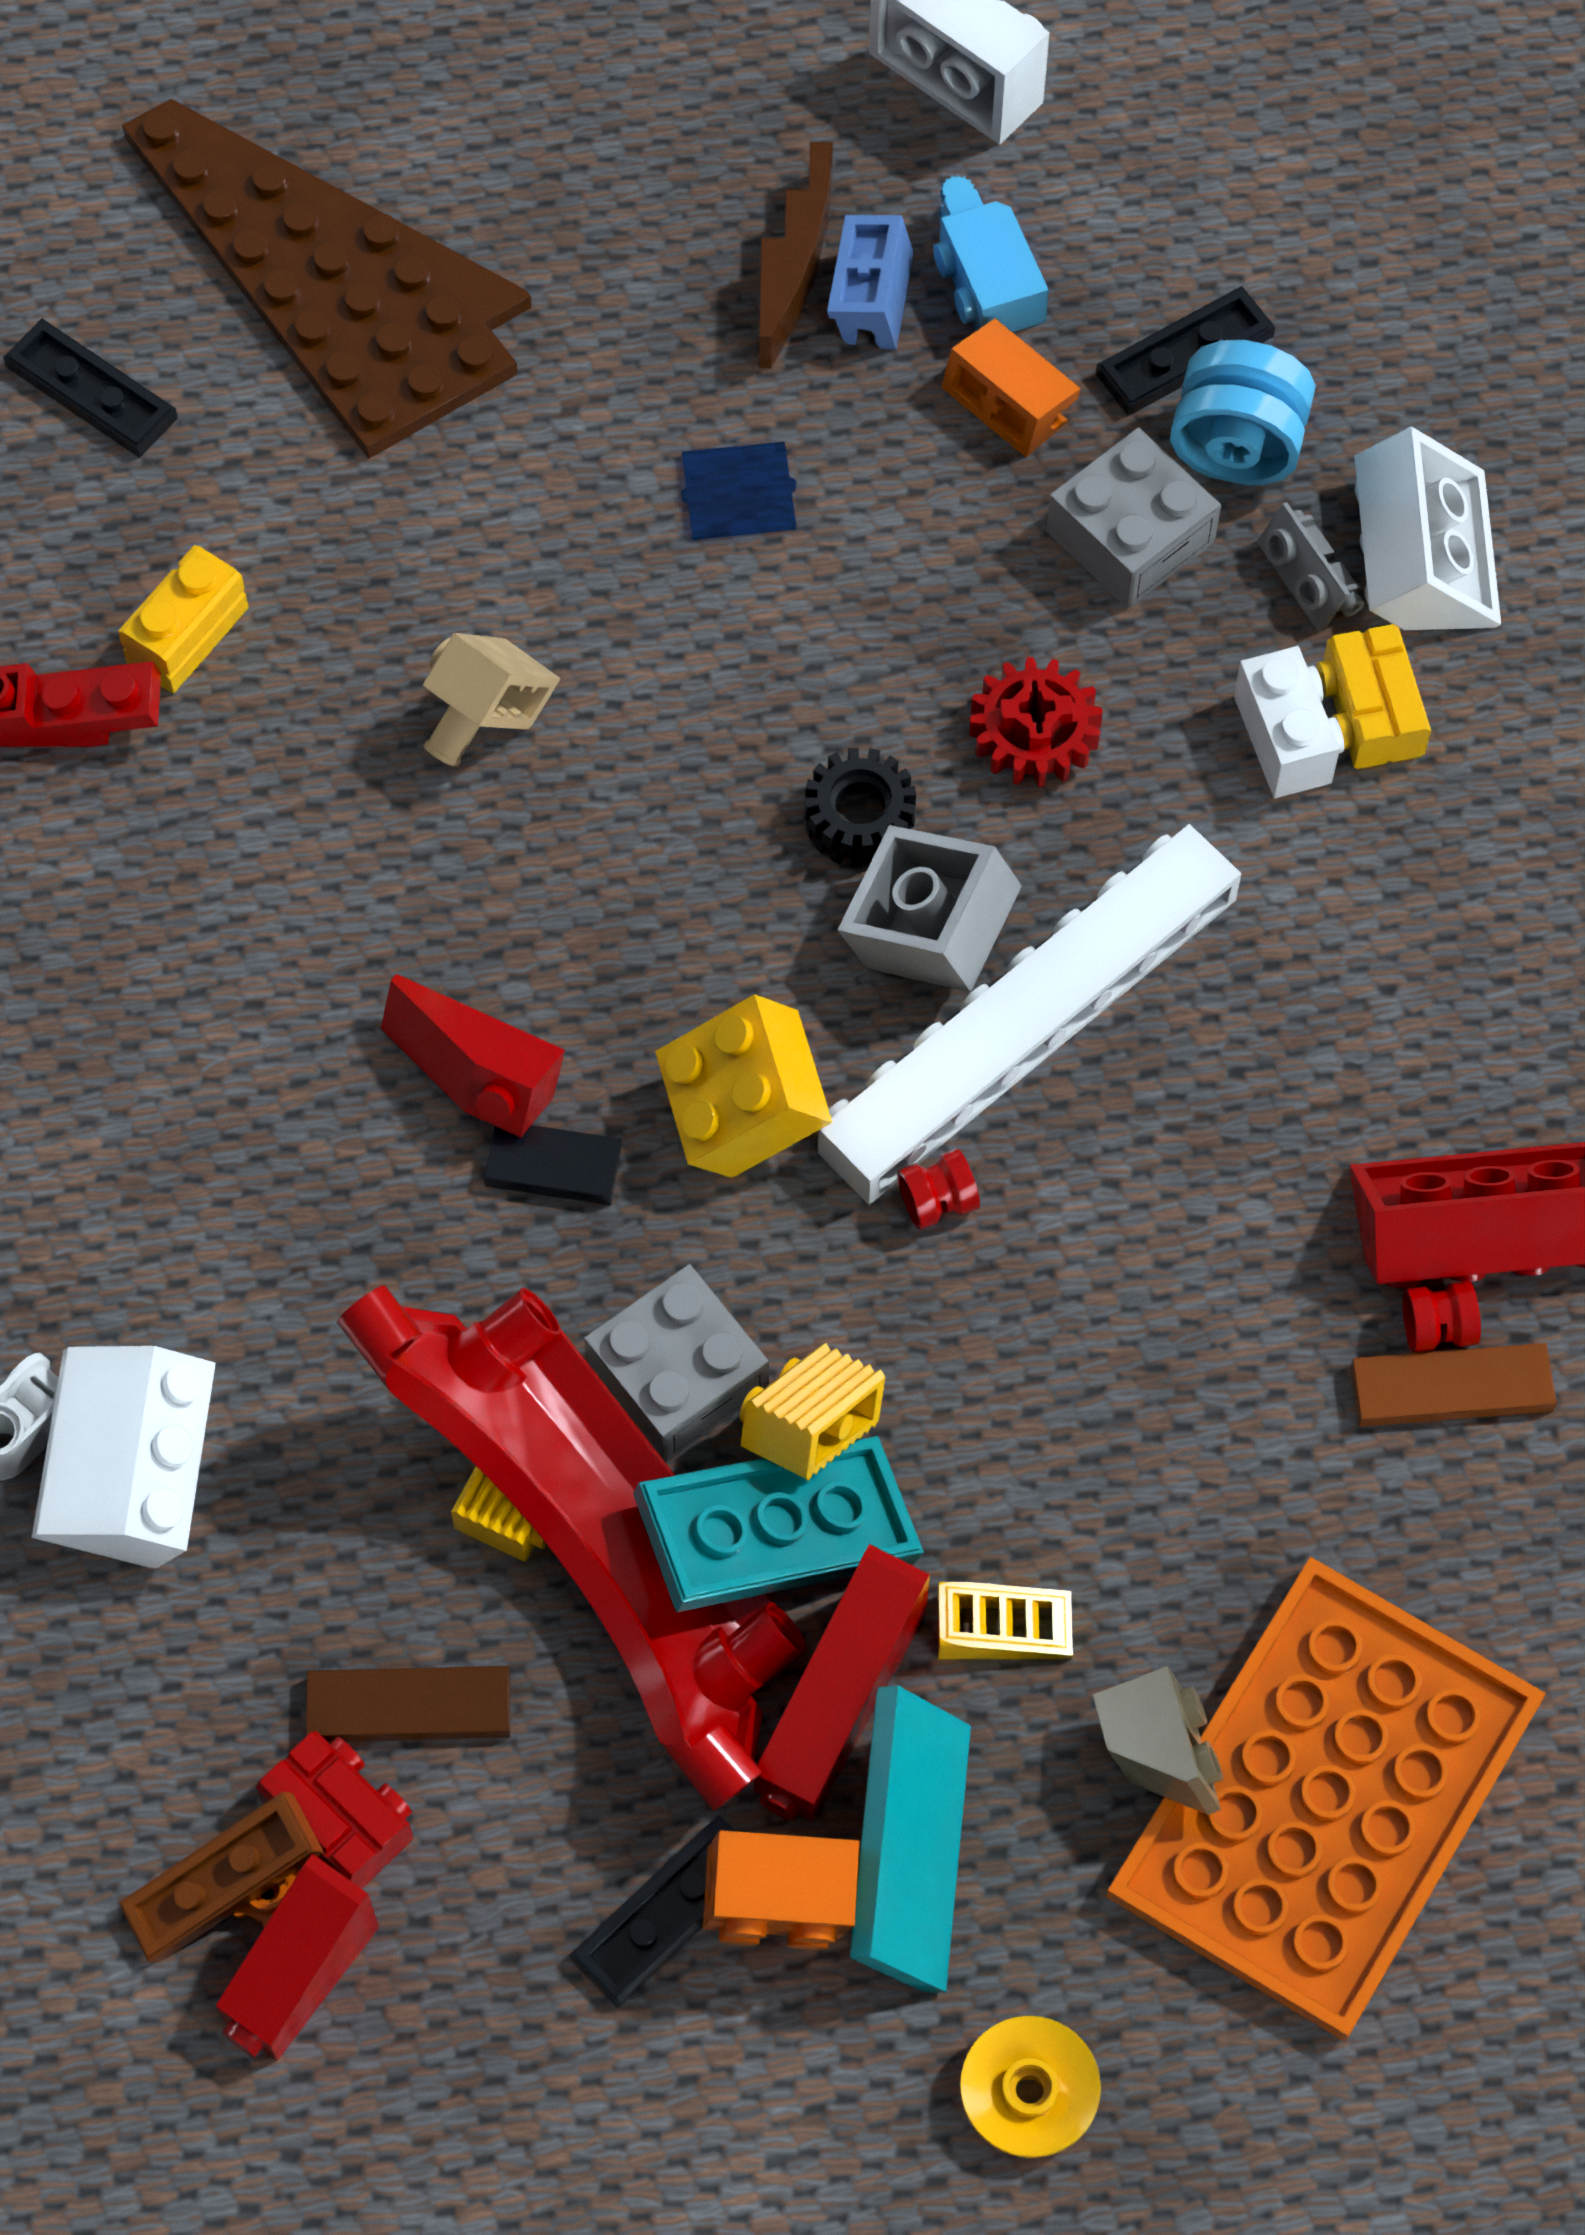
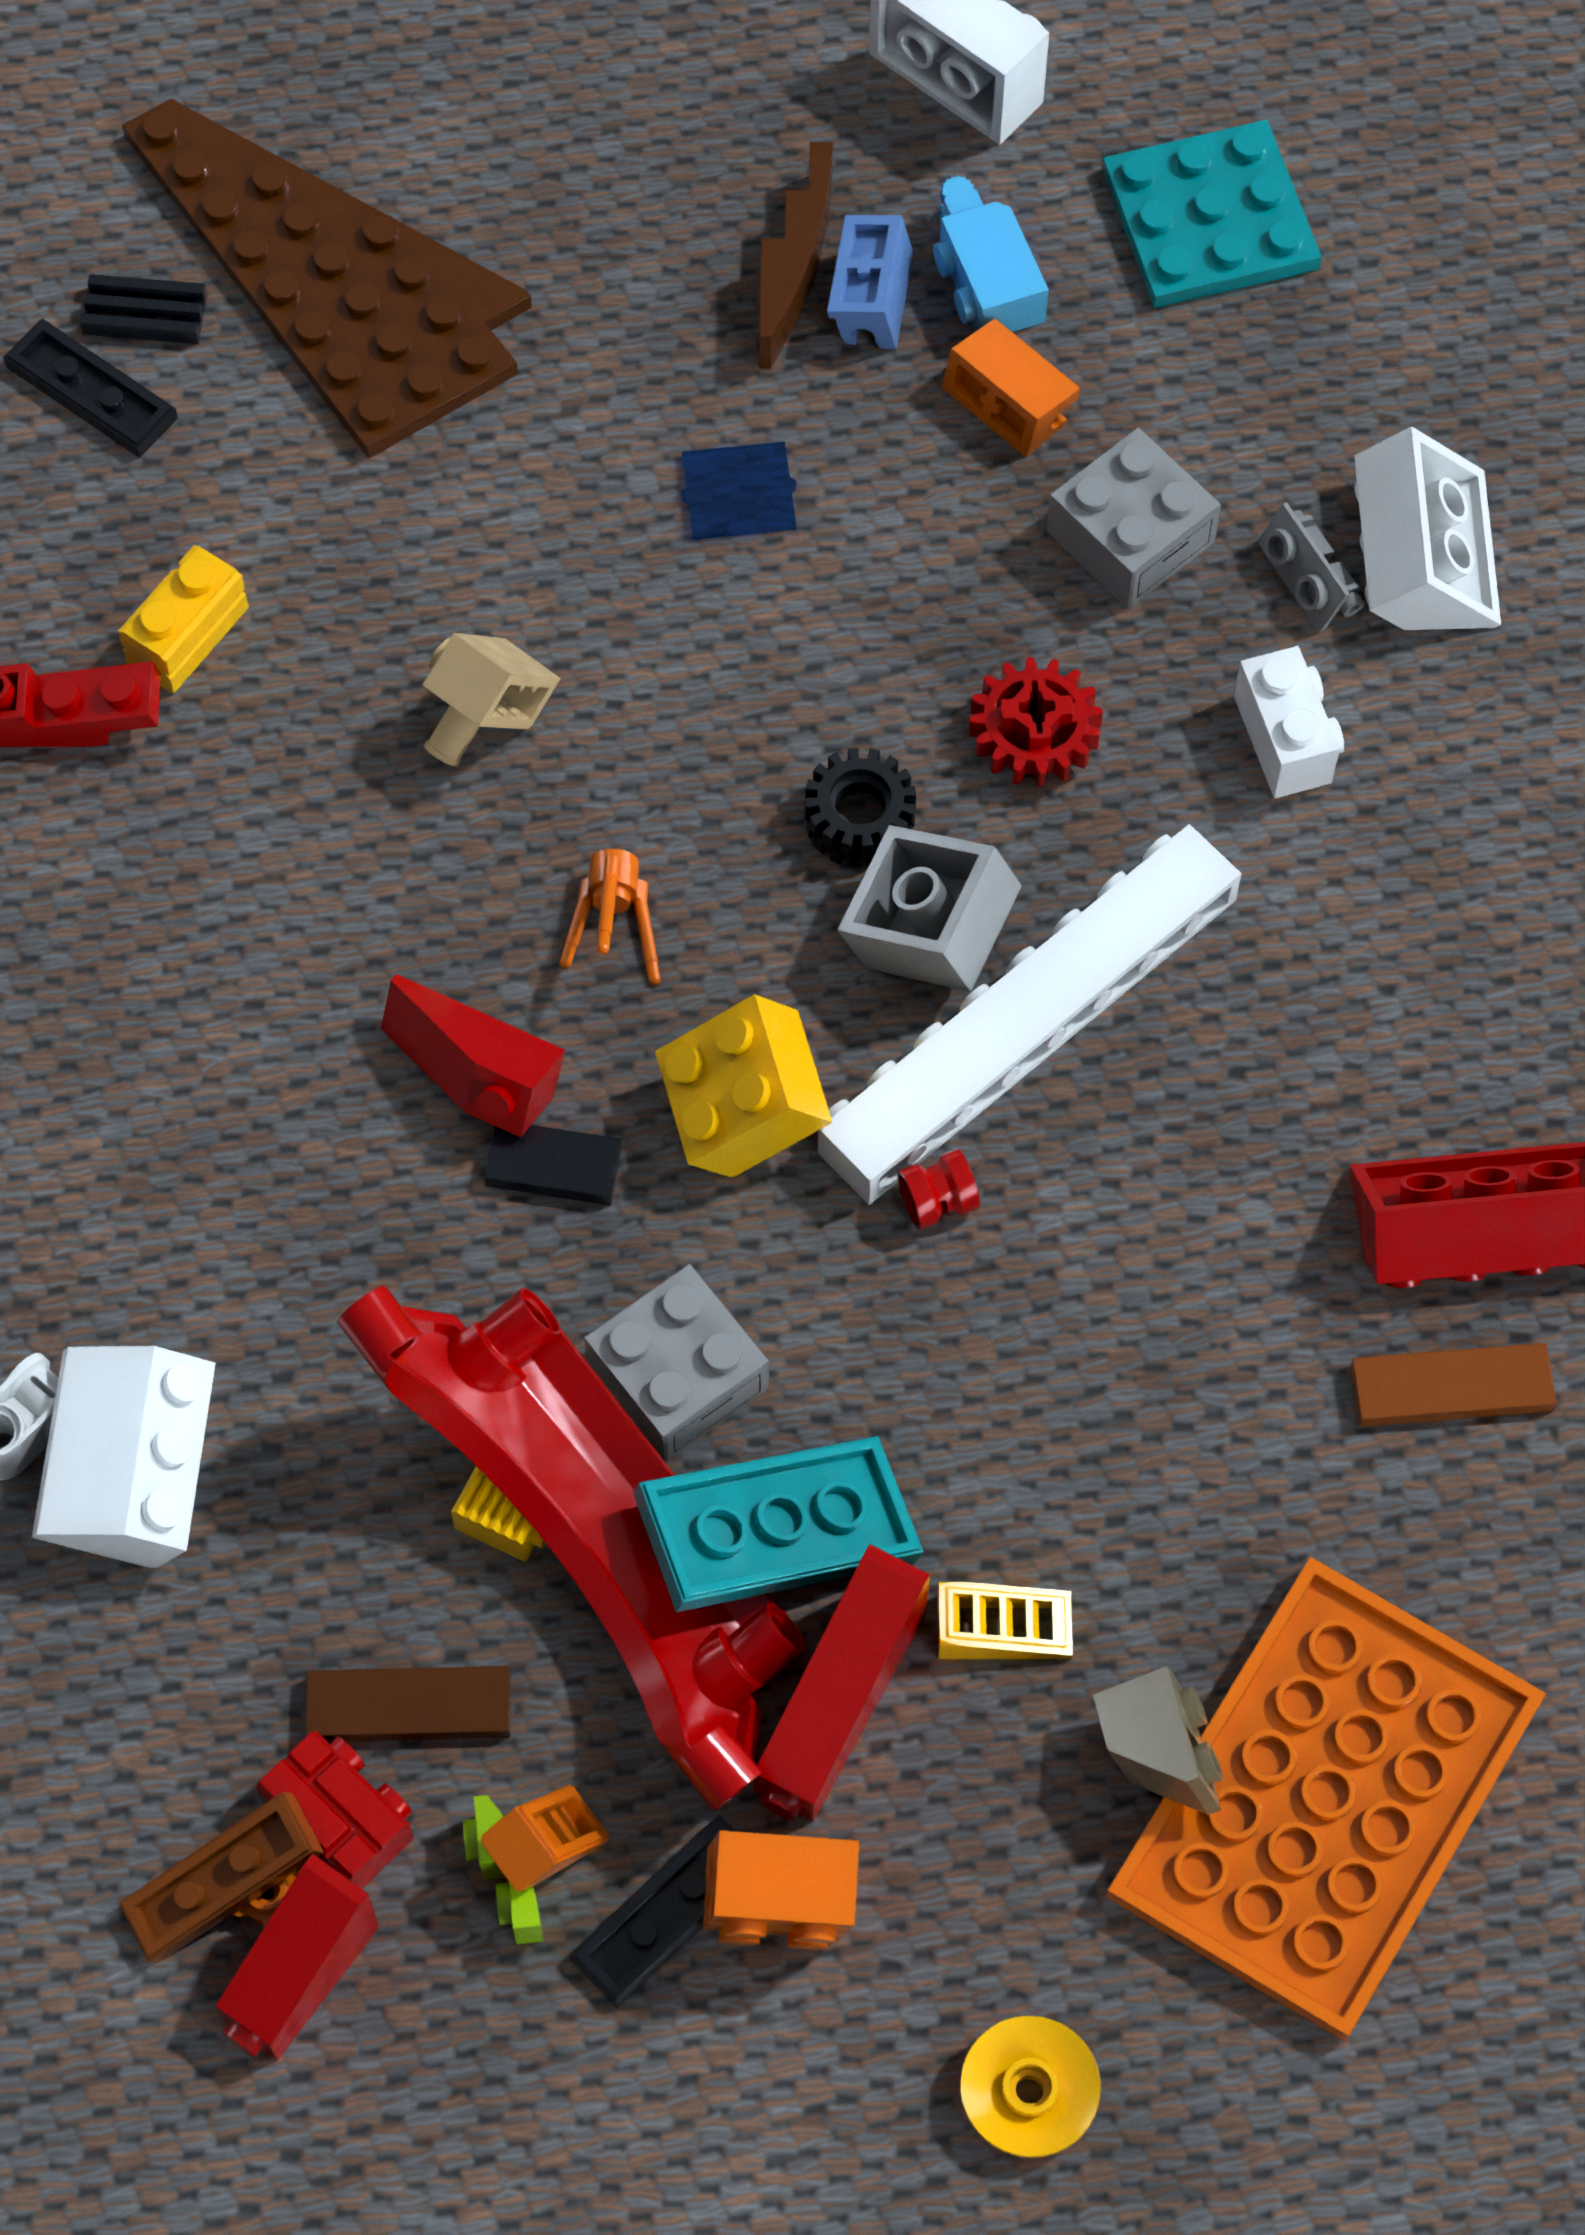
yellow brick [740,1343,885,1481] -> none
teal tile [849,1685,971,1993] -> none
black tile [1096,286,1275,416] -> none
medium azure wheel [1170,340,1316,486] -> none
yellow brick [1316,624,1431,769] -> none
red wheel [1402,1281,1481,1353] -> none
none -> black tile [80,274,207,344]
none -> lime slope [463,1795,543,1944]
none -> orange slope [481,1785,610,1891]
none -> orange plant [559,848,661,986]
none -> teal plate [1102,119,1322,308]

